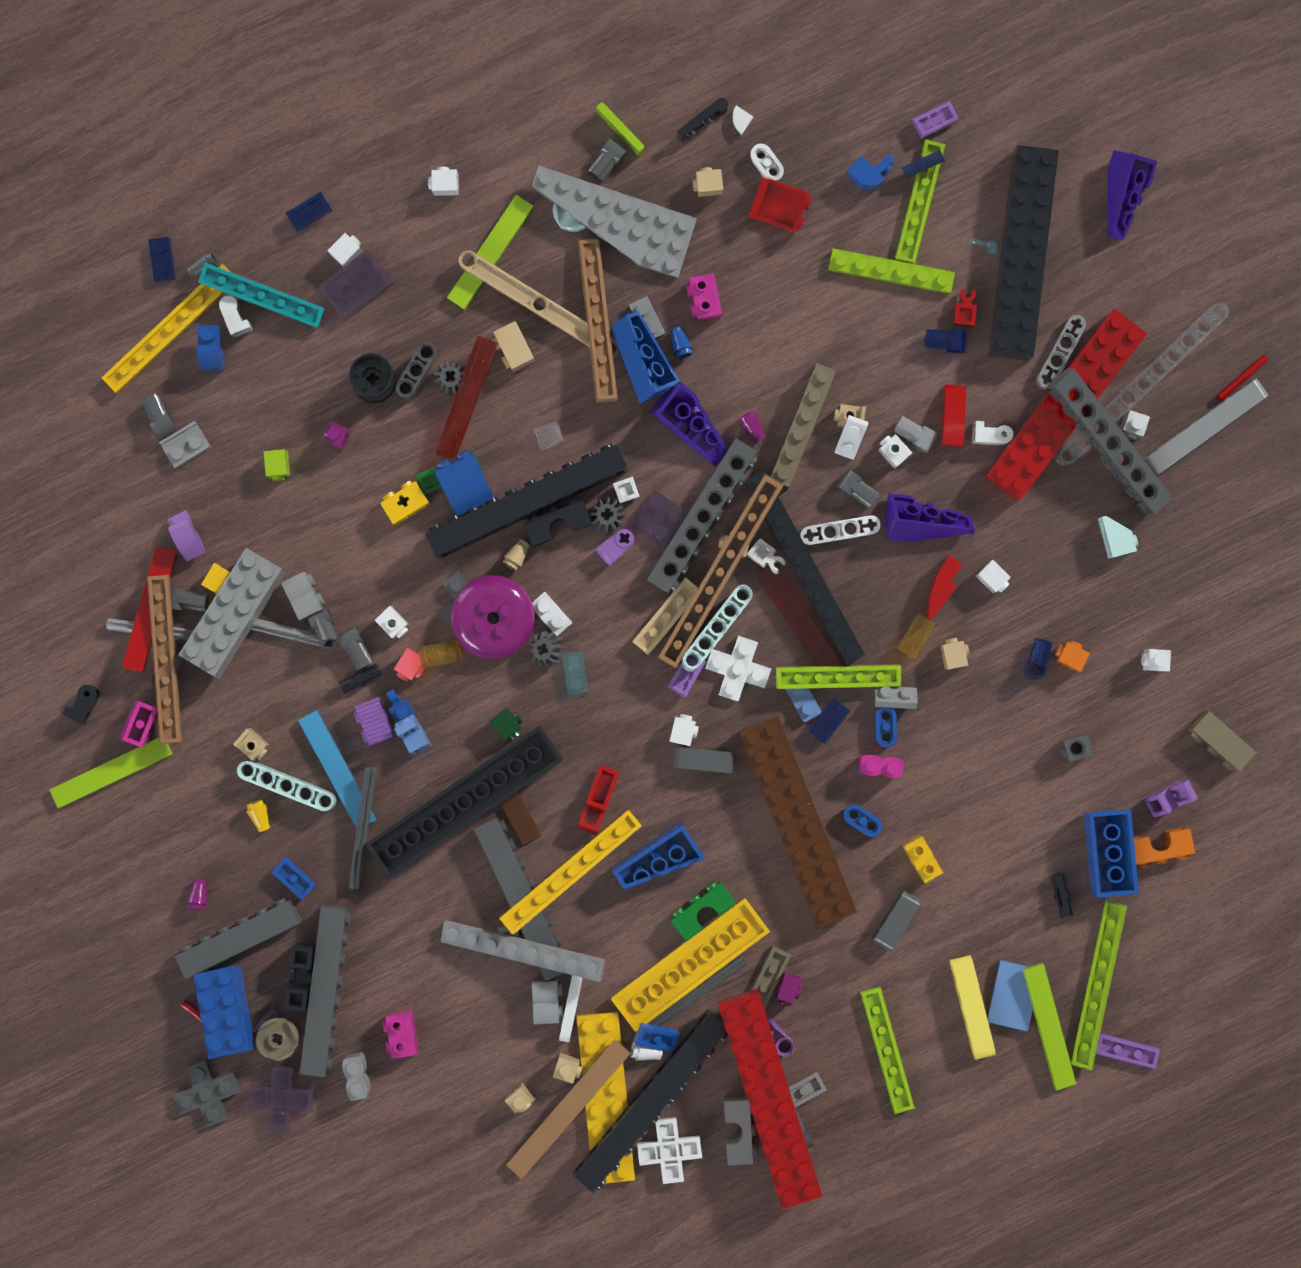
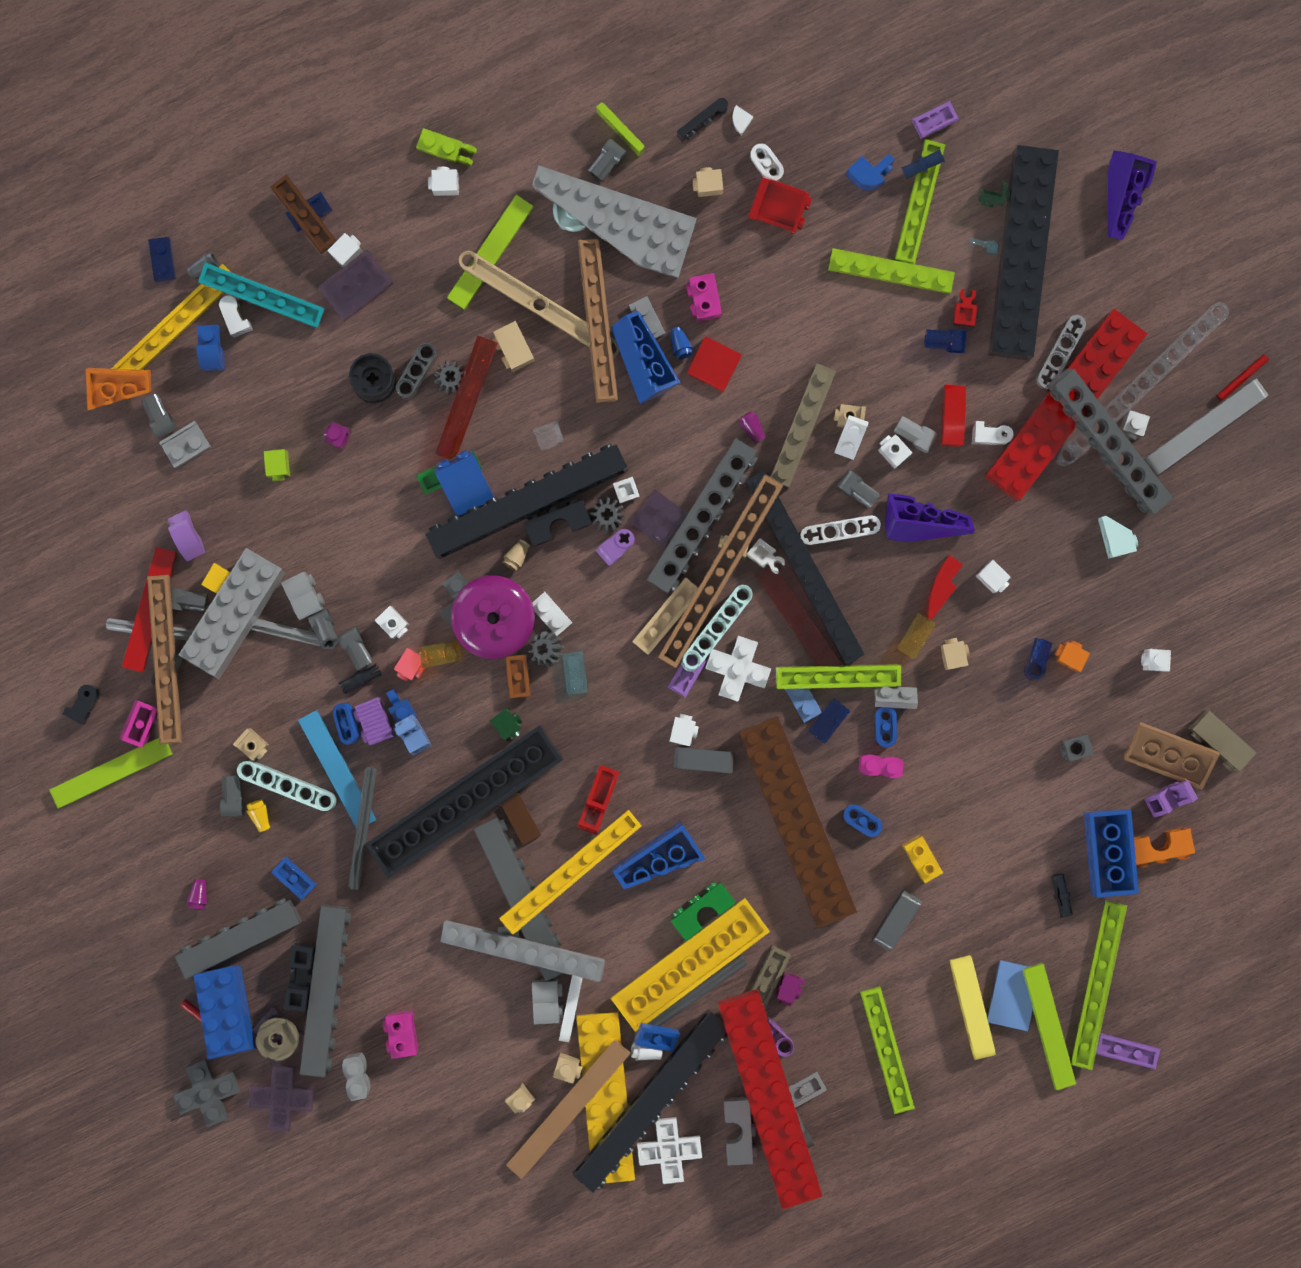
yellow brick [380,481,430,526] -> none
dark purple wedge [648,381,728,467] -> none
none -> orange wing [86,368,151,410]
none -> dark grey piece [220,775,245,817]
none -> reddish brown tile [270,174,337,254]
none -> blue plate [333,702,360,745]
none -> lime hinge [416,128,477,166]
none -> dark orange plate [505,655,531,698]
none -> red tile [686,336,742,392]
none -> clear green bracket [978,181,1011,207]
none -> medium nougat tile [1123,722,1220,790]

